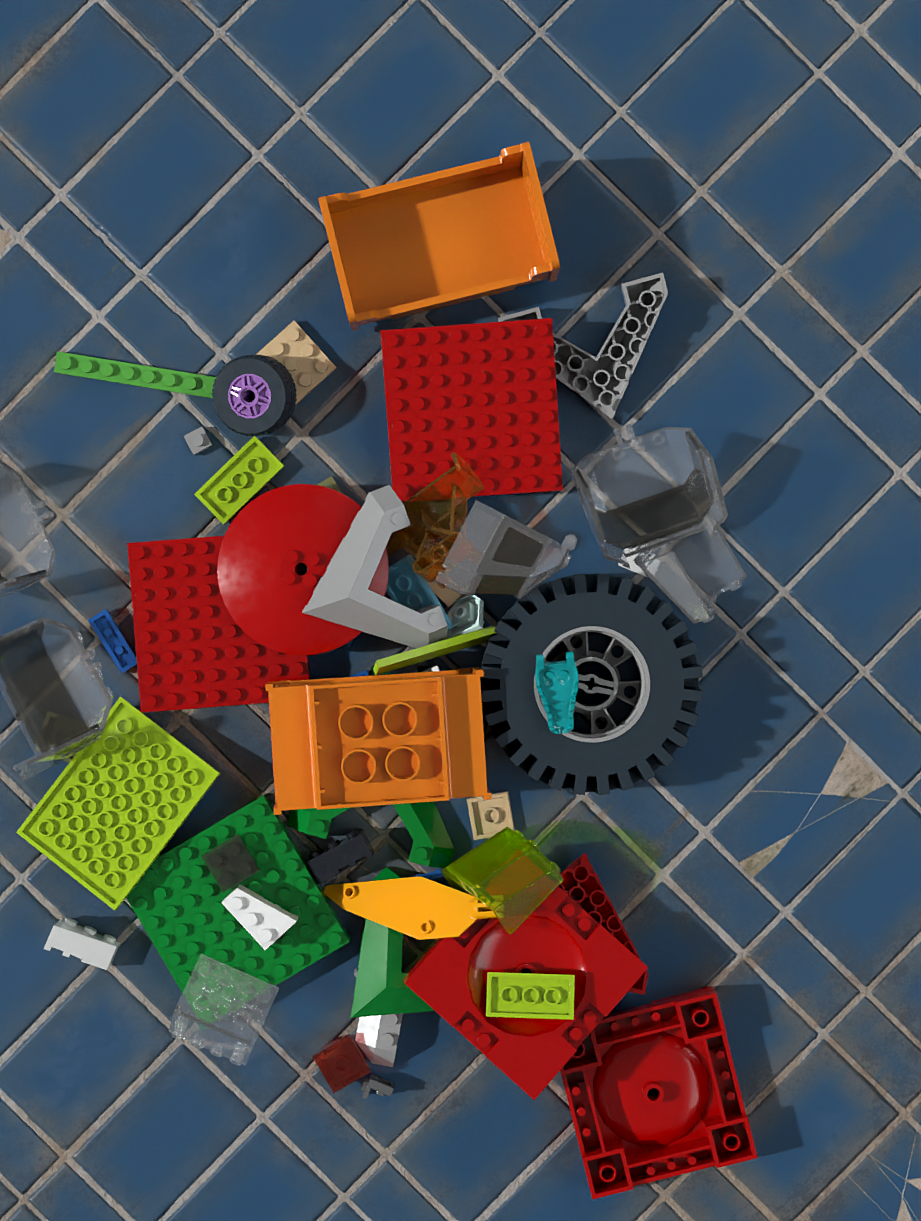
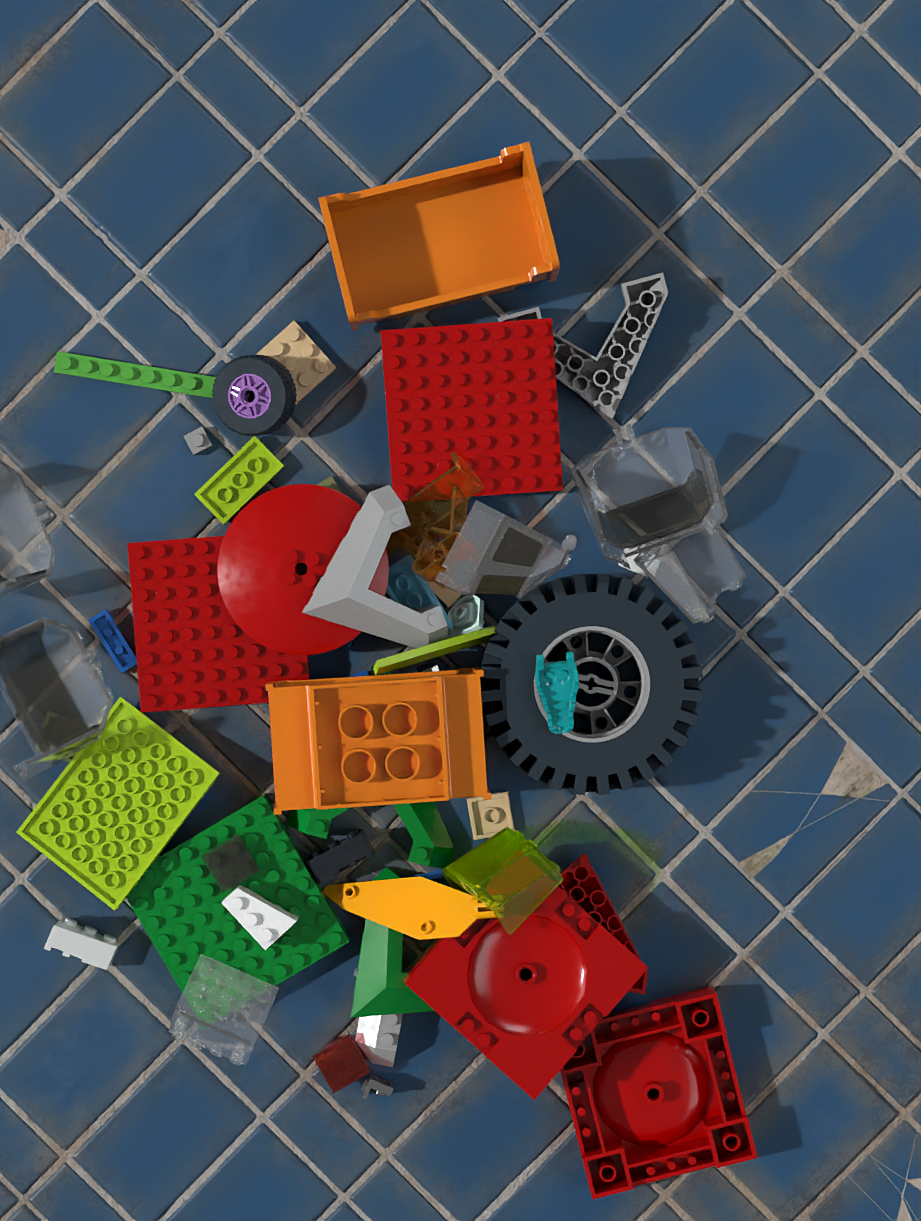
lime plate [486,972,575,1020] -> none

